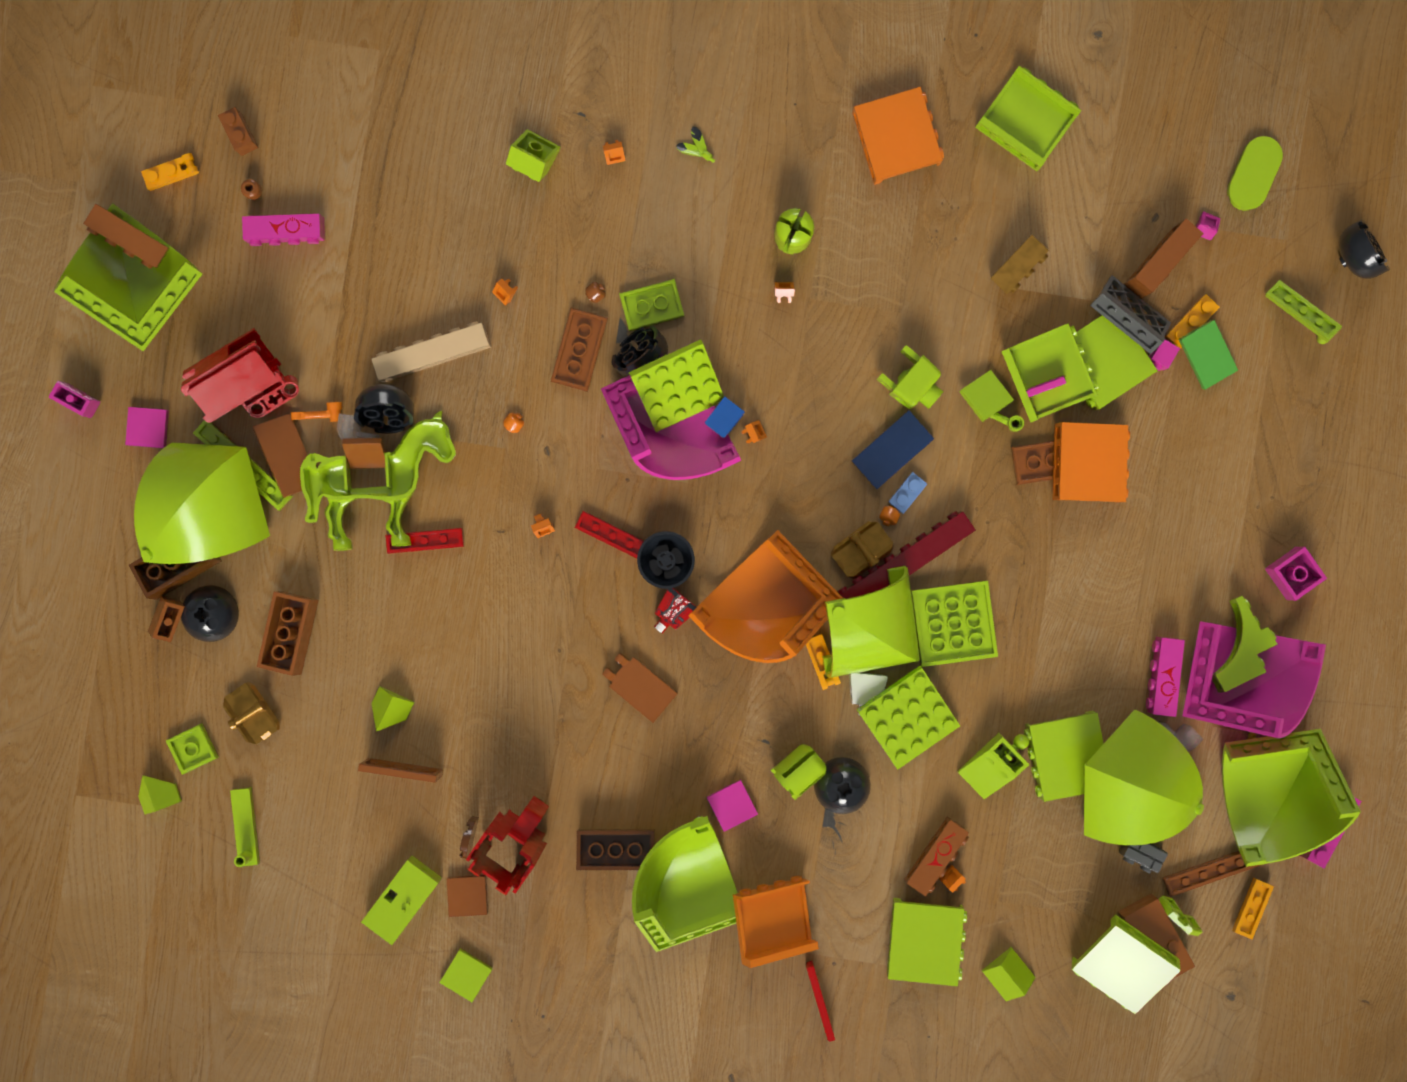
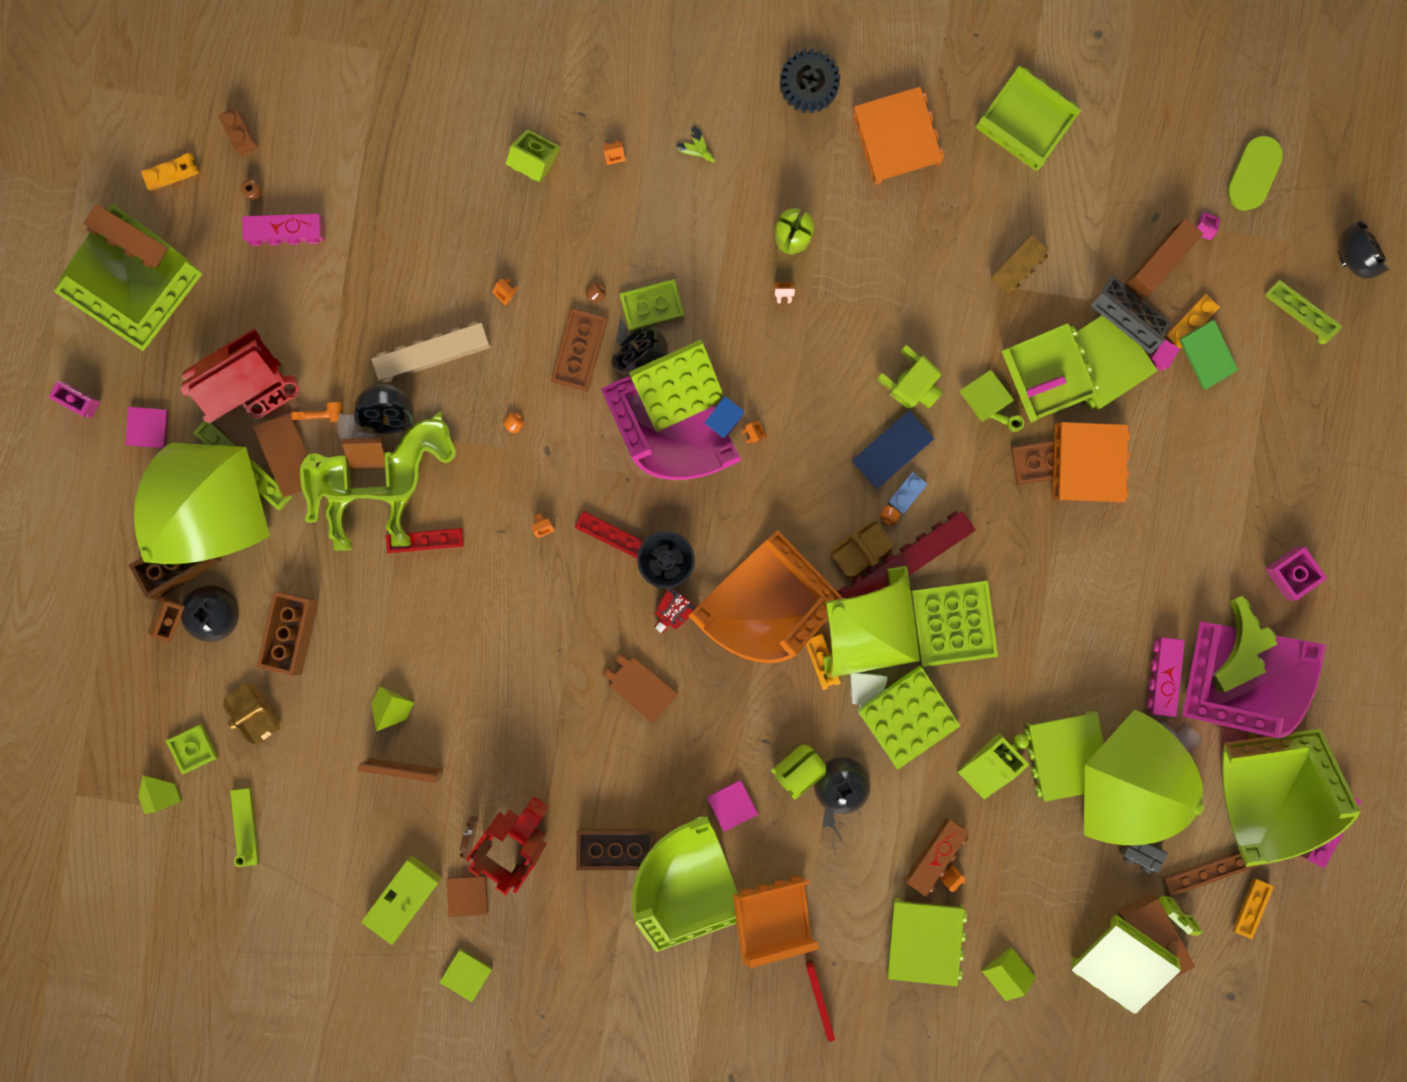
none -> wheel [780,49,840,113]

